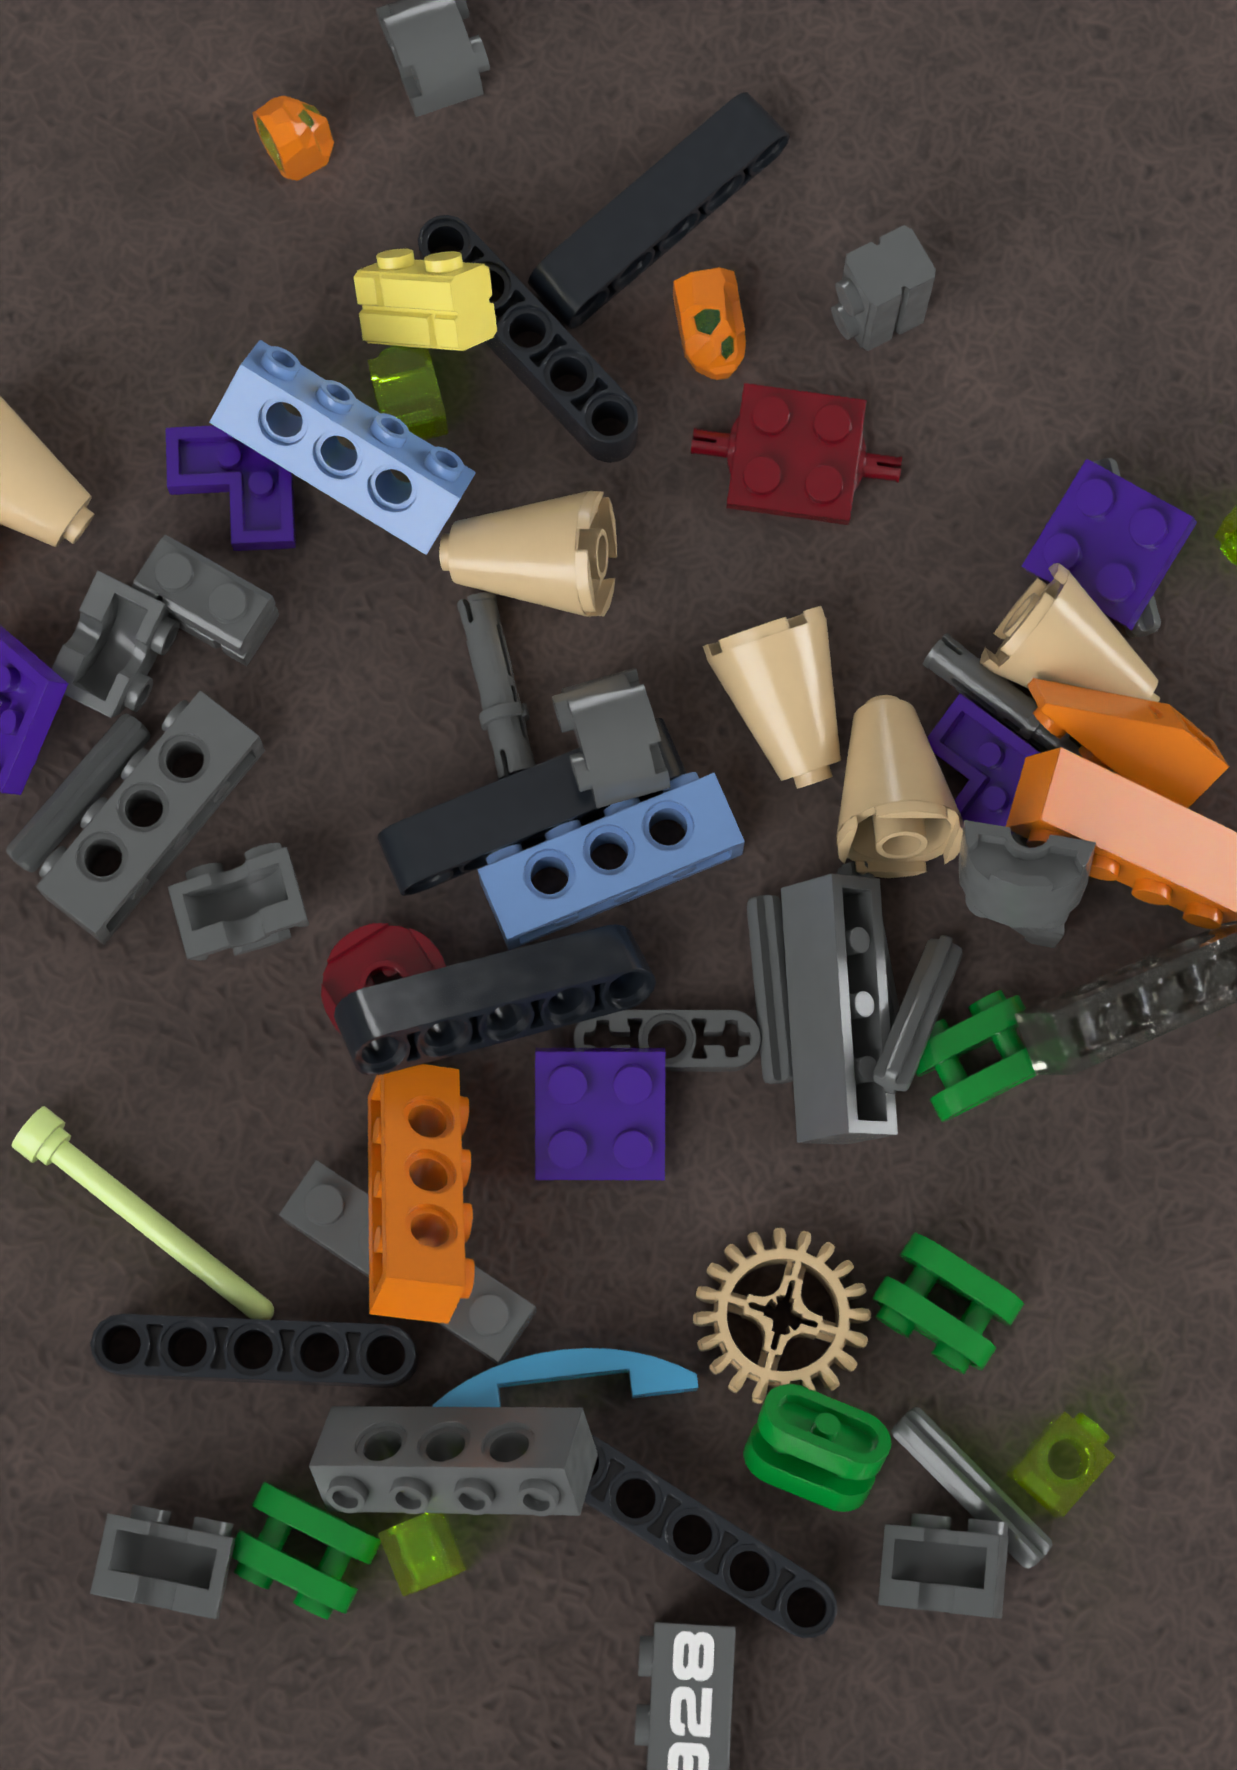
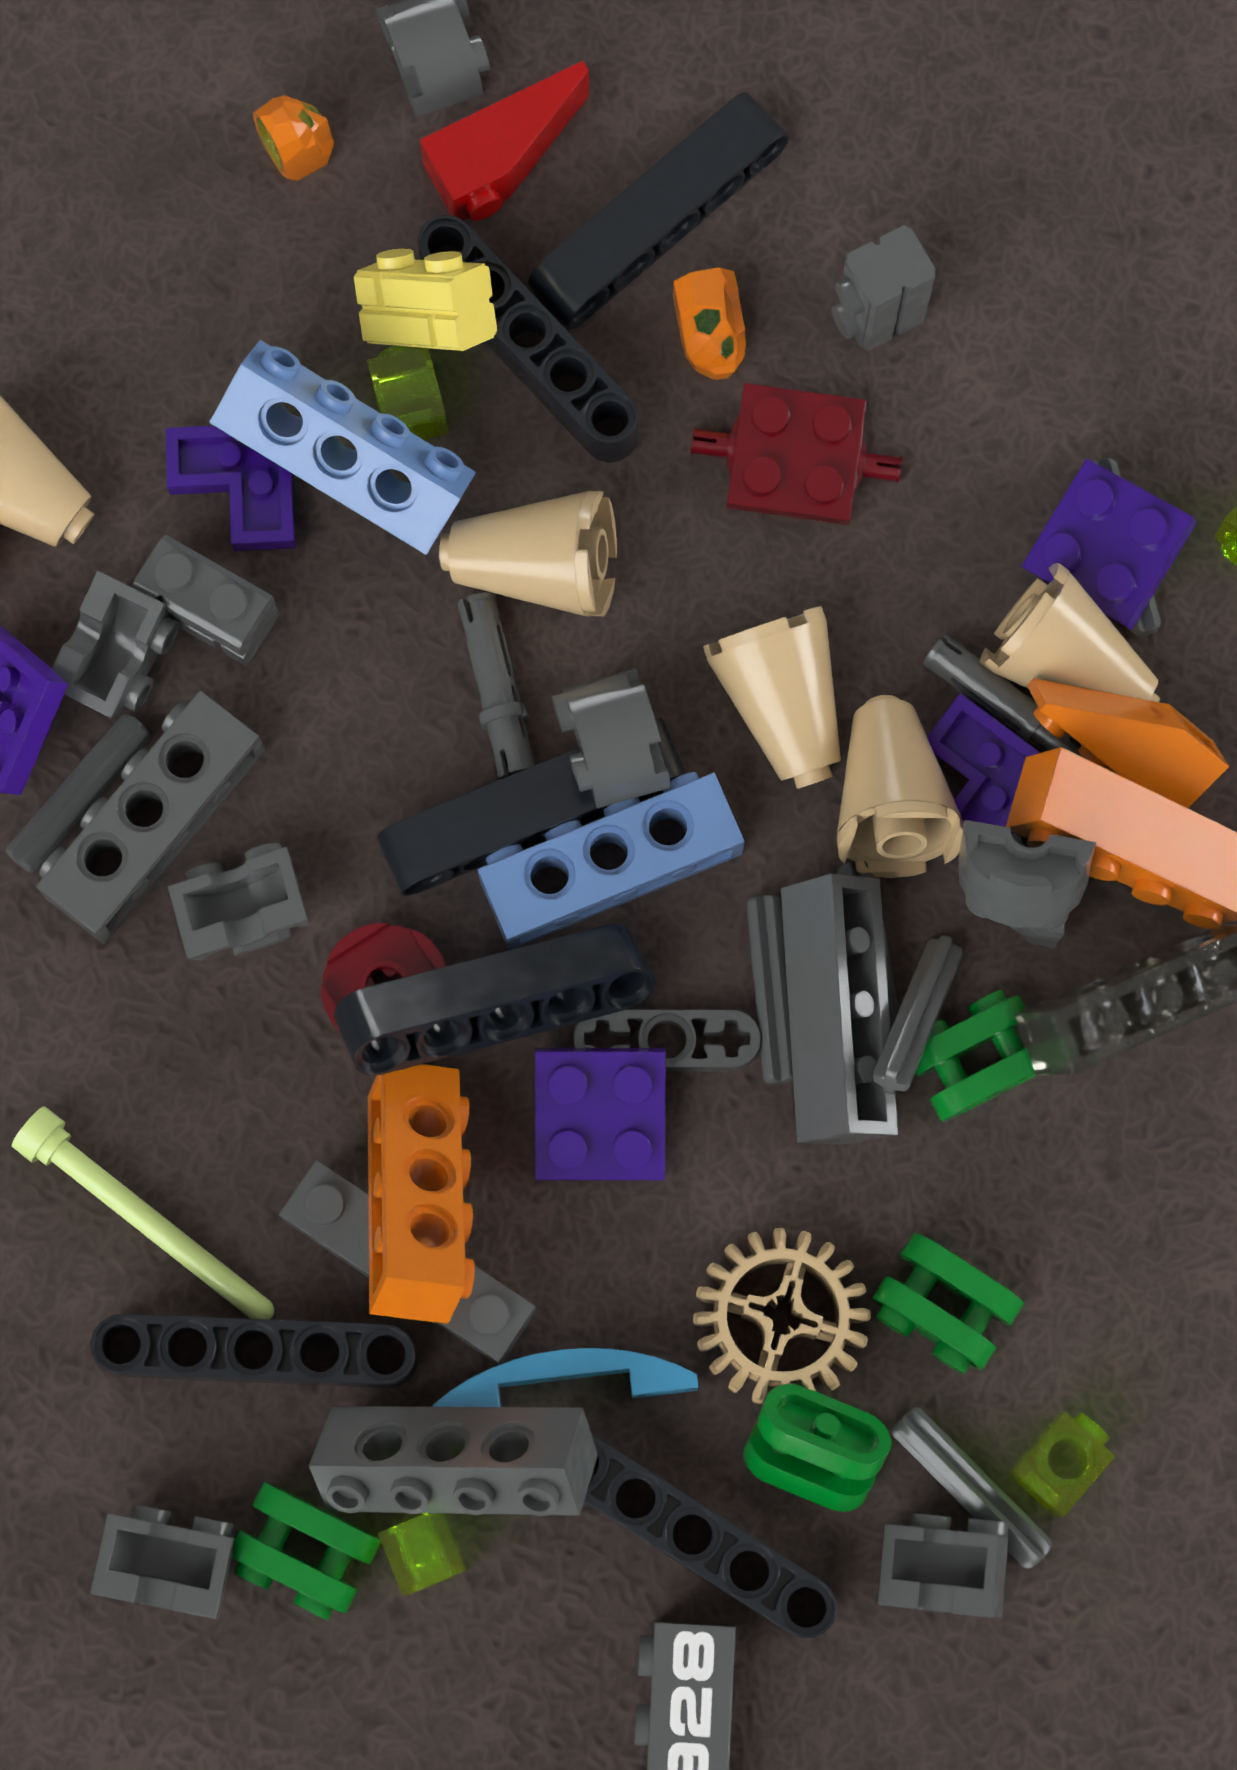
none -> red slope [420,61,589,221]

